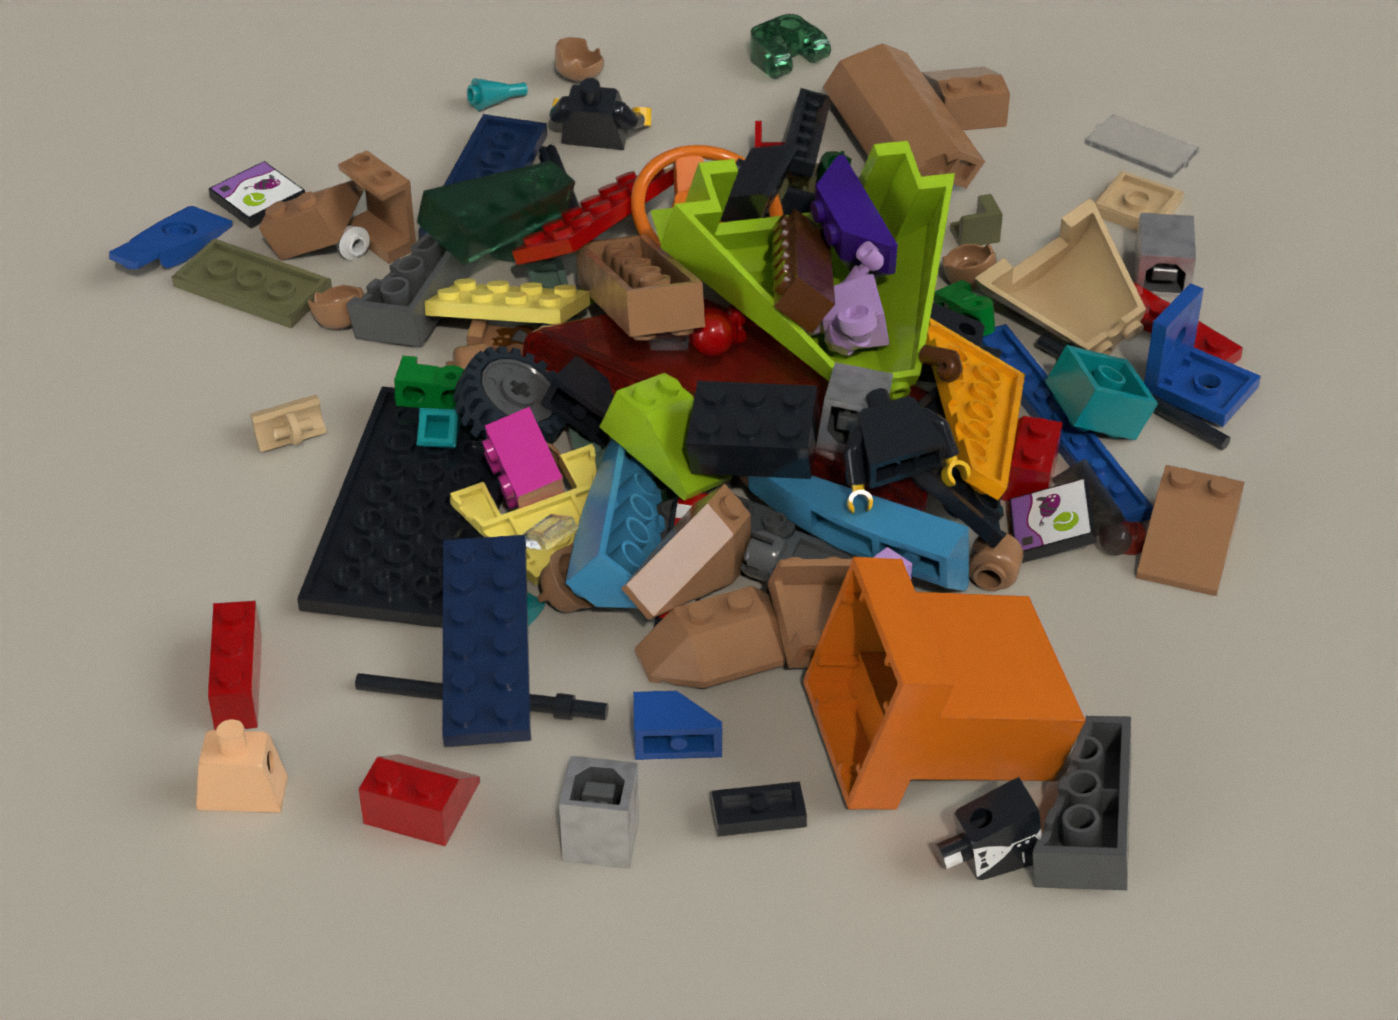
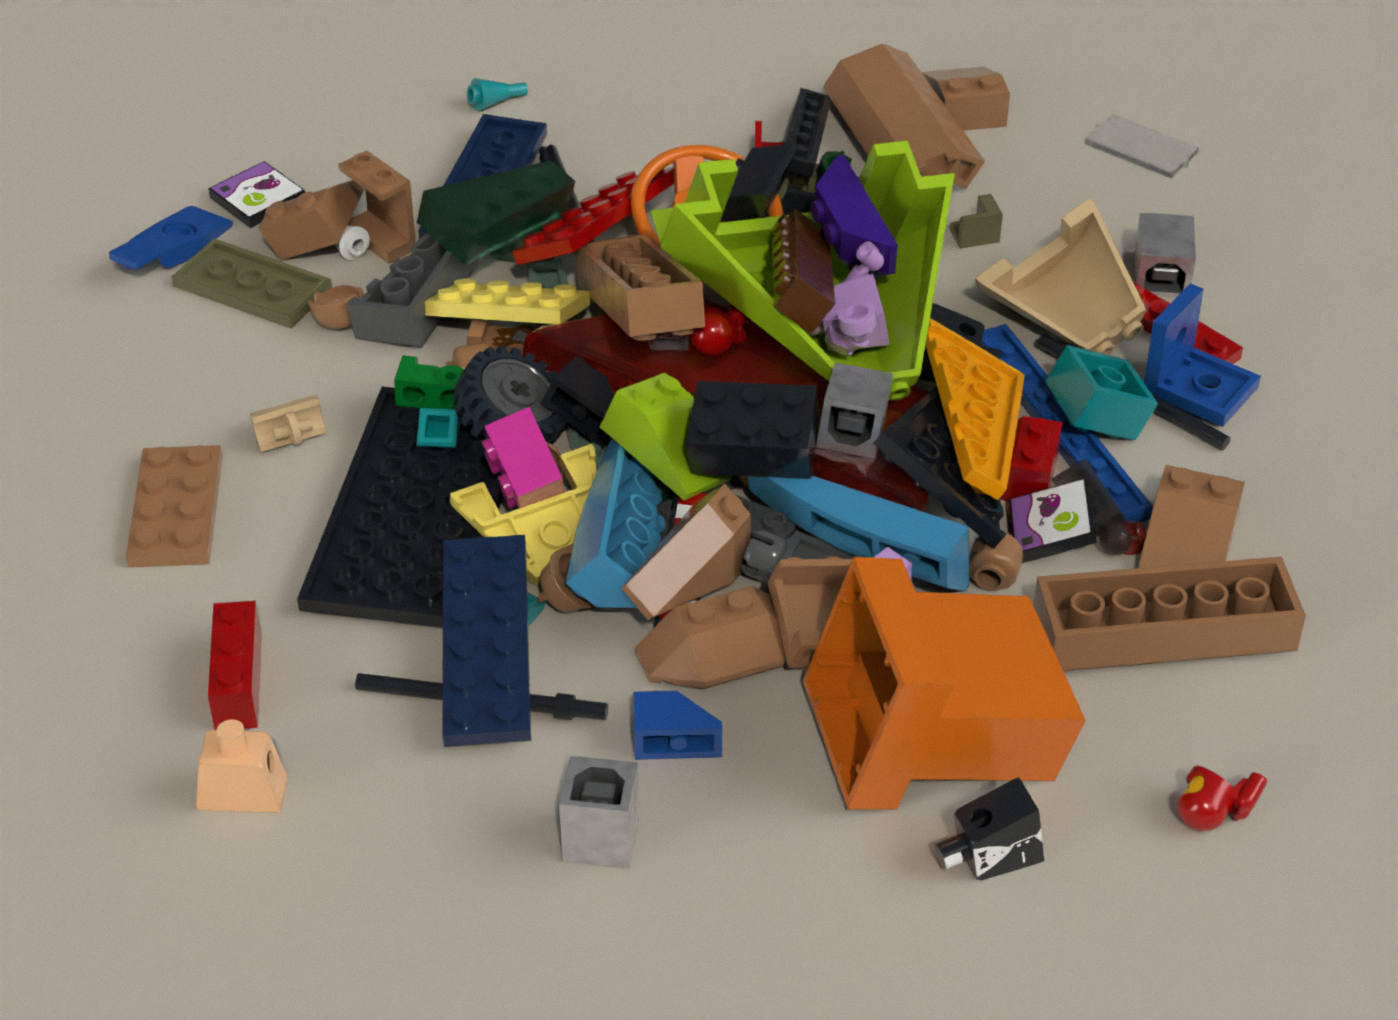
red slope [358,754,480,847] -> none
clear tile [523,514,578,551] -> none
black torso [549,78,652,150] -> none
medium nougat hair [555,37,604,82] -> none
black plate [711,781,807,837] -> none
clear green piece [750,14,831,79] -> none
black torso [843,388,971,514] -> none
reddish brown arm [919,344,963,382] -> none
green leg [934,280,995,336] -> none
medium nougat hair [942,244,997,289] -> none
dark grey wedge [1032,716,1132,891] -> none
tan tile [1094,171,1184,231] -> none
none -> medium nougat plate [126,445,223,567]
none -> medium nougat brick [1033,556,1306,671]
none -> red piece [1176,766,1267,831]

